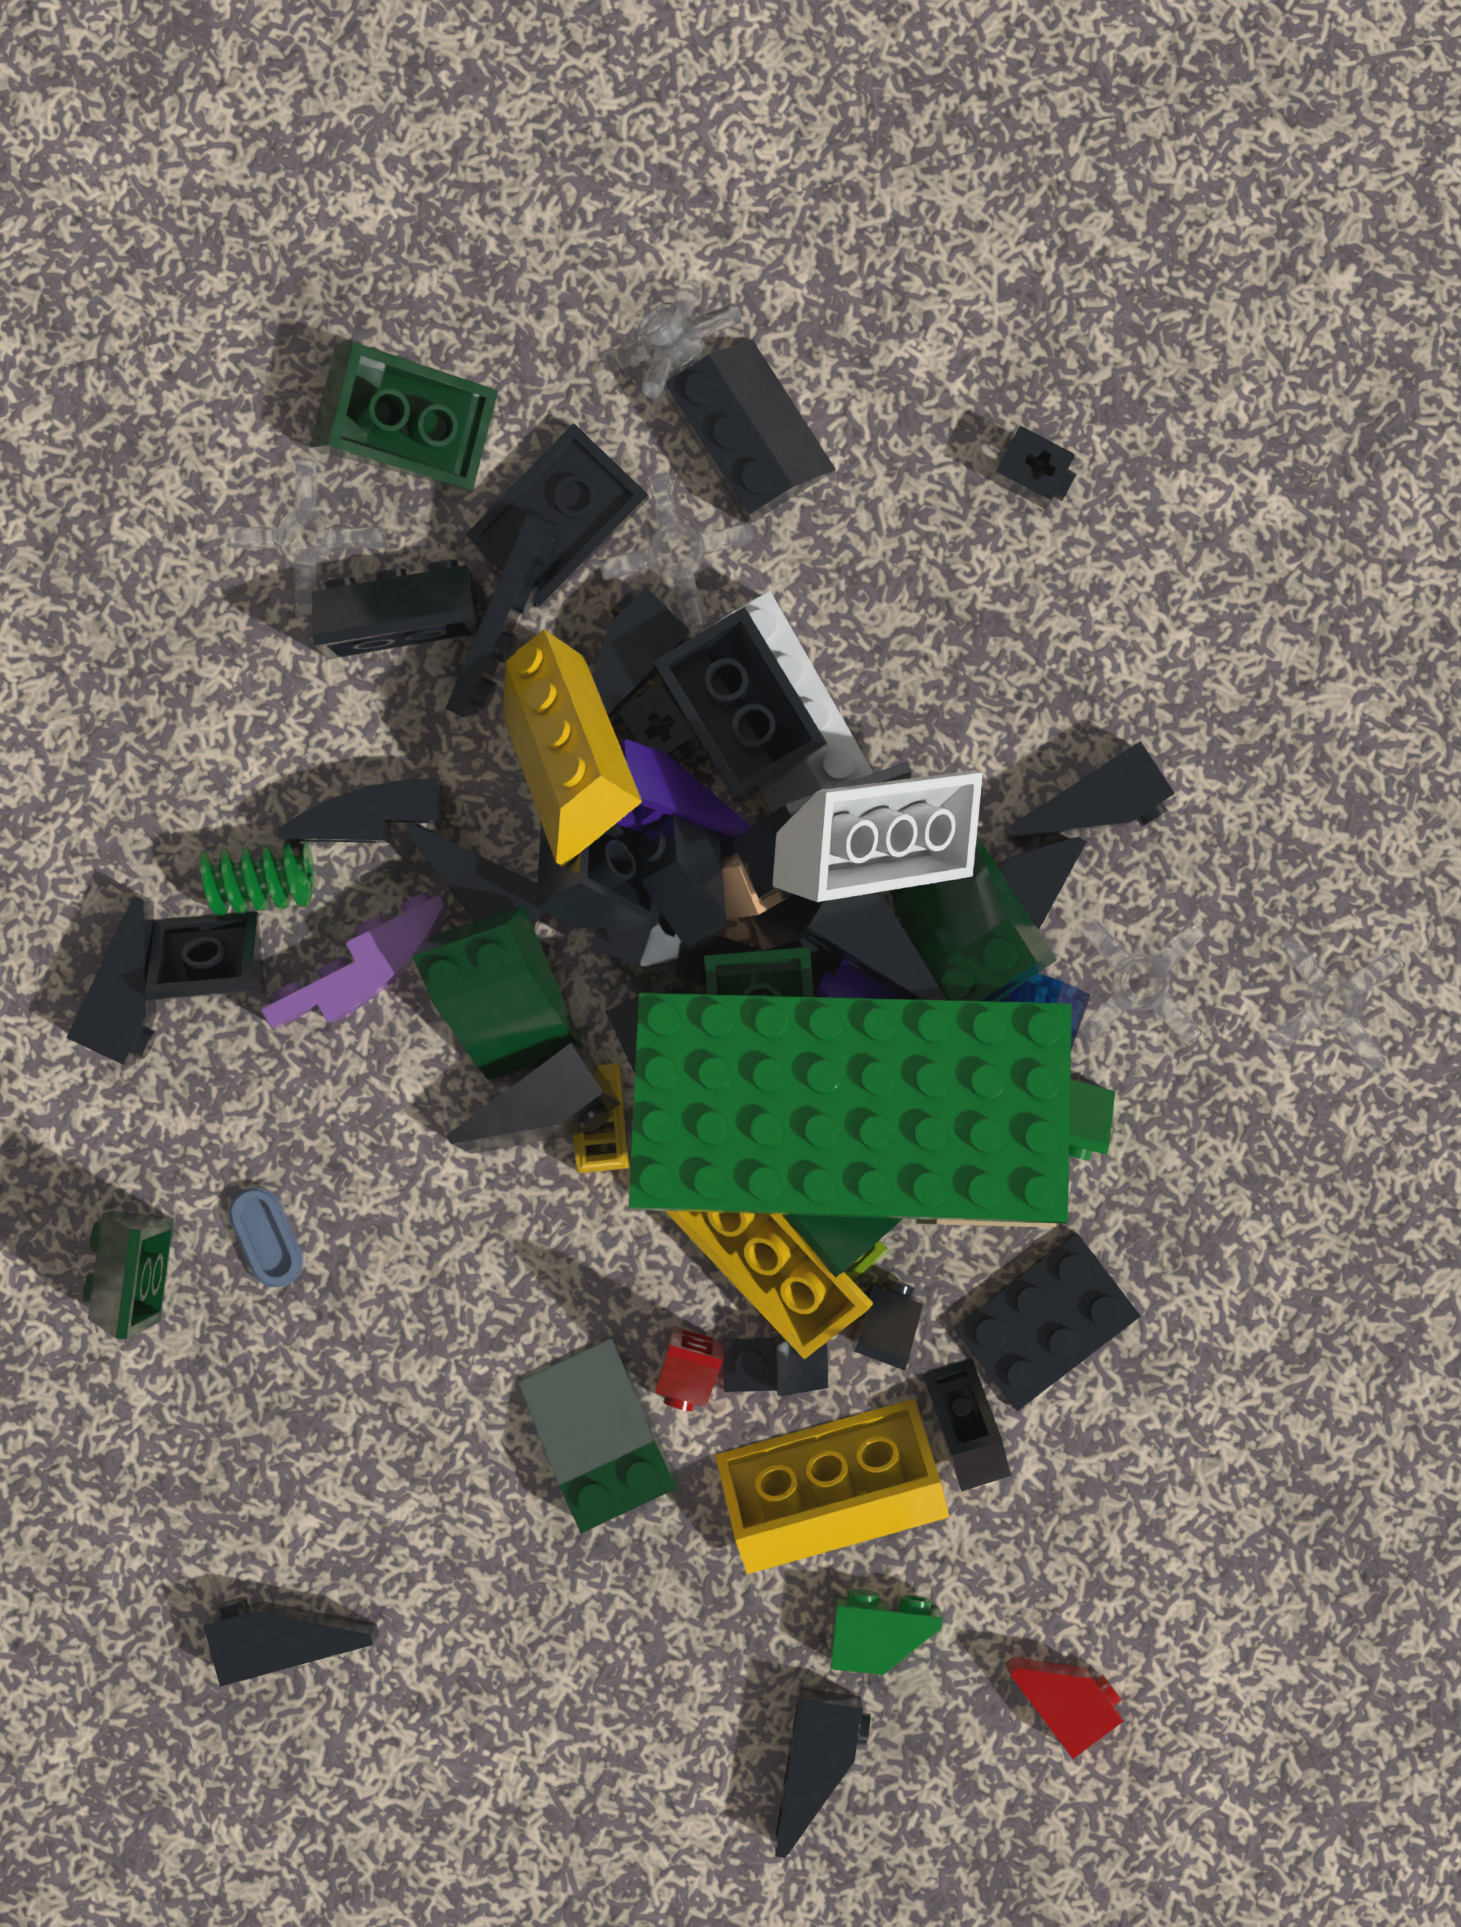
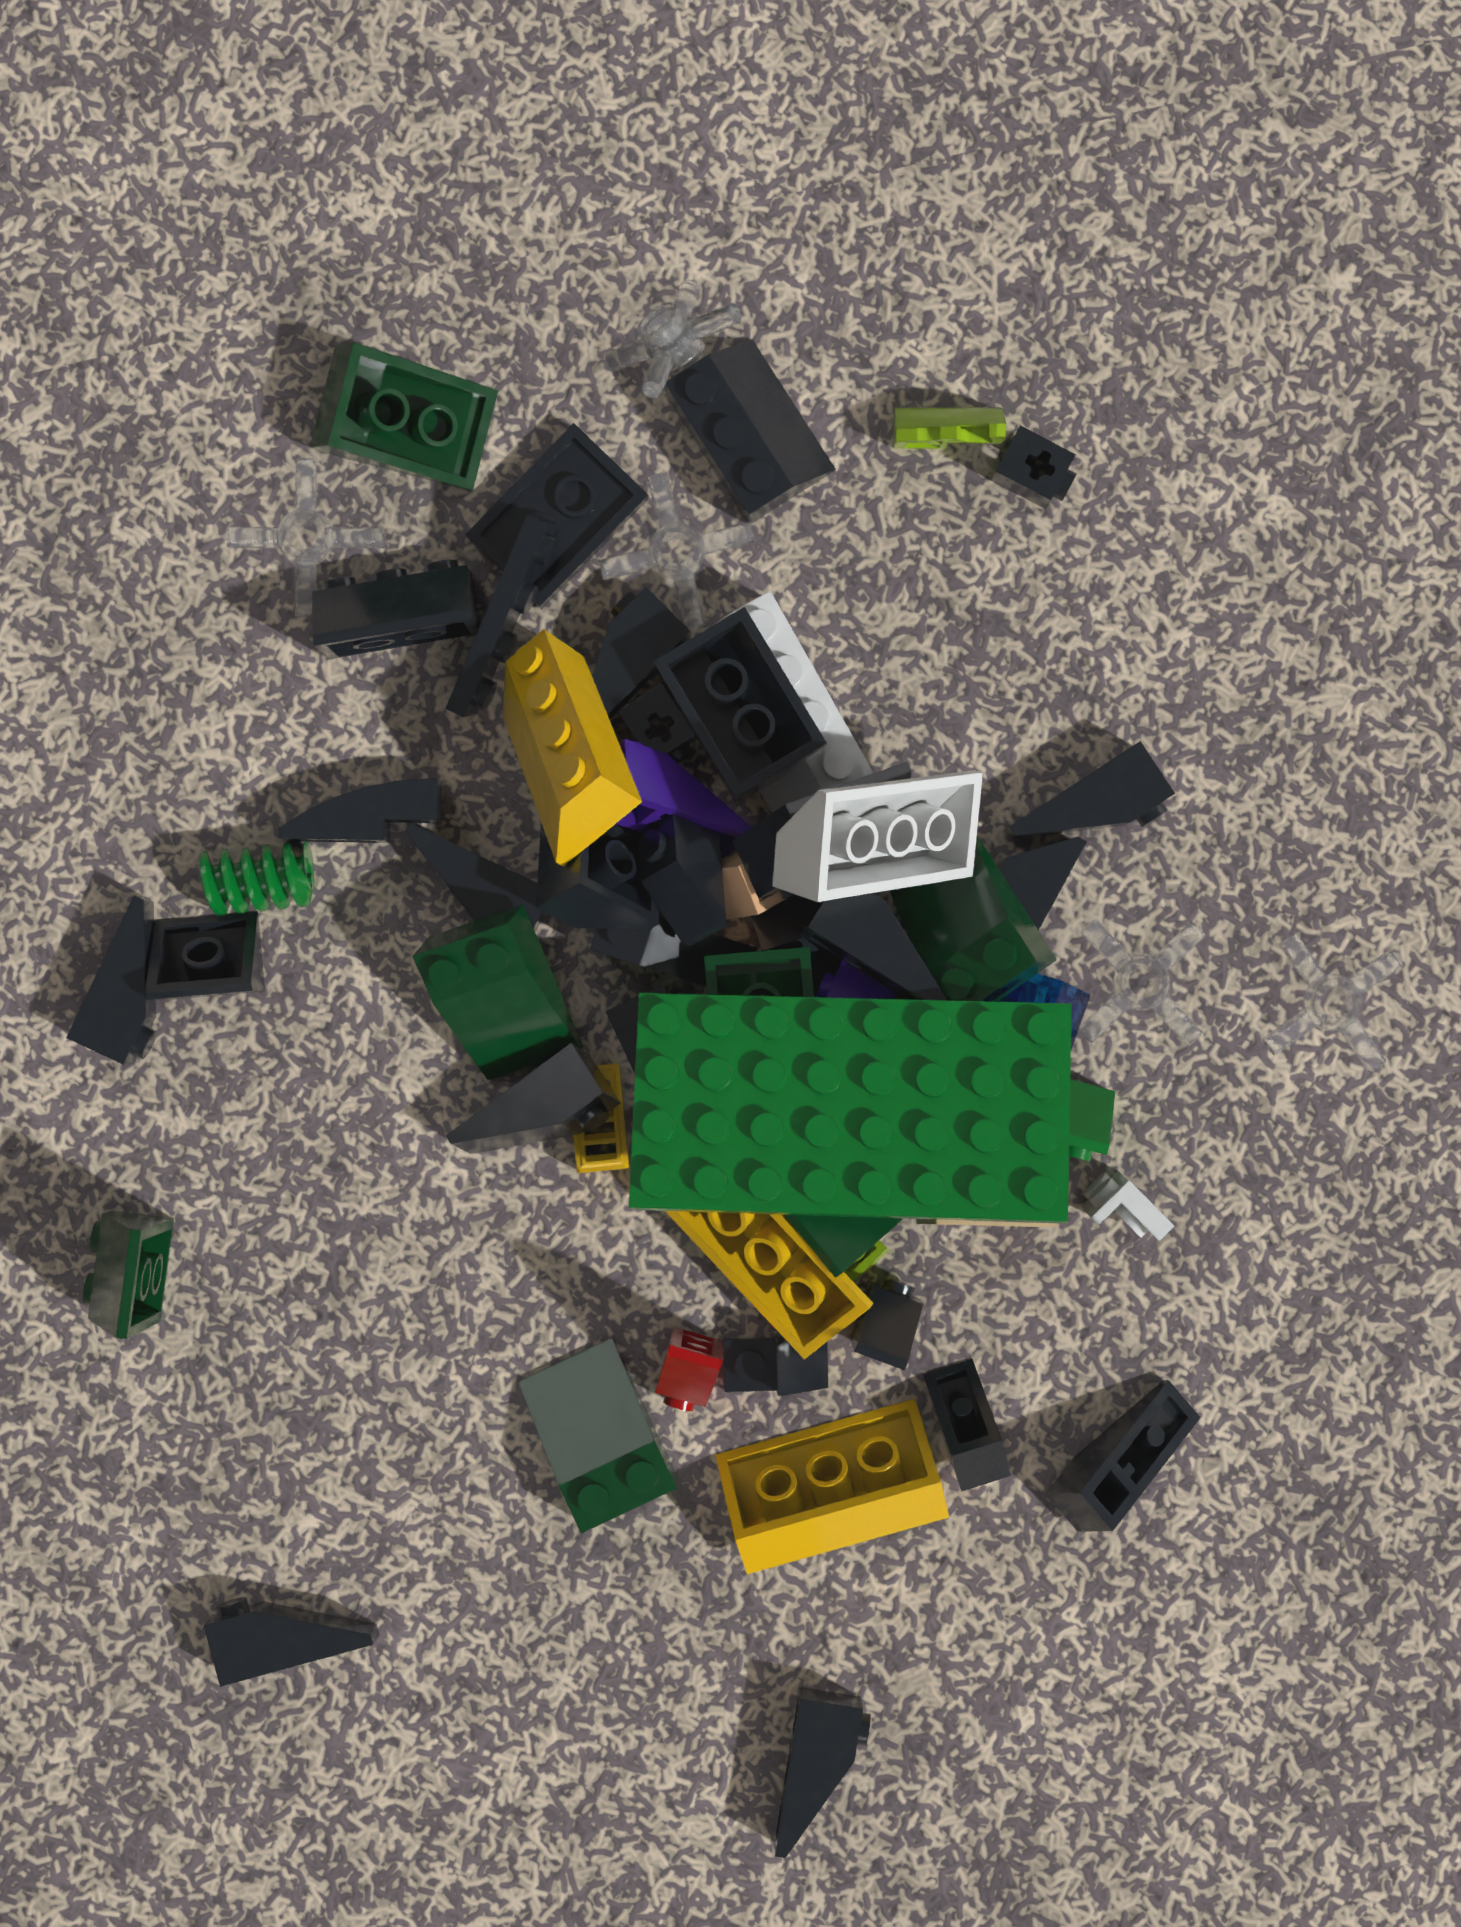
sand blue tile [229,1187,304,1287] -> none
medium lavender slope [261,892,449,1028] -> none
green slope [829,1589,943,1675] -> none
black plate [953,1232,1141,1412] -> none
red slope [1005,1657,1124,1759] -> none
none -> lime slope [893,407,1006,449]
none -> black slope [1045,1380,1201,1532]
none -> white bracket [1082,1171,1174,1241]

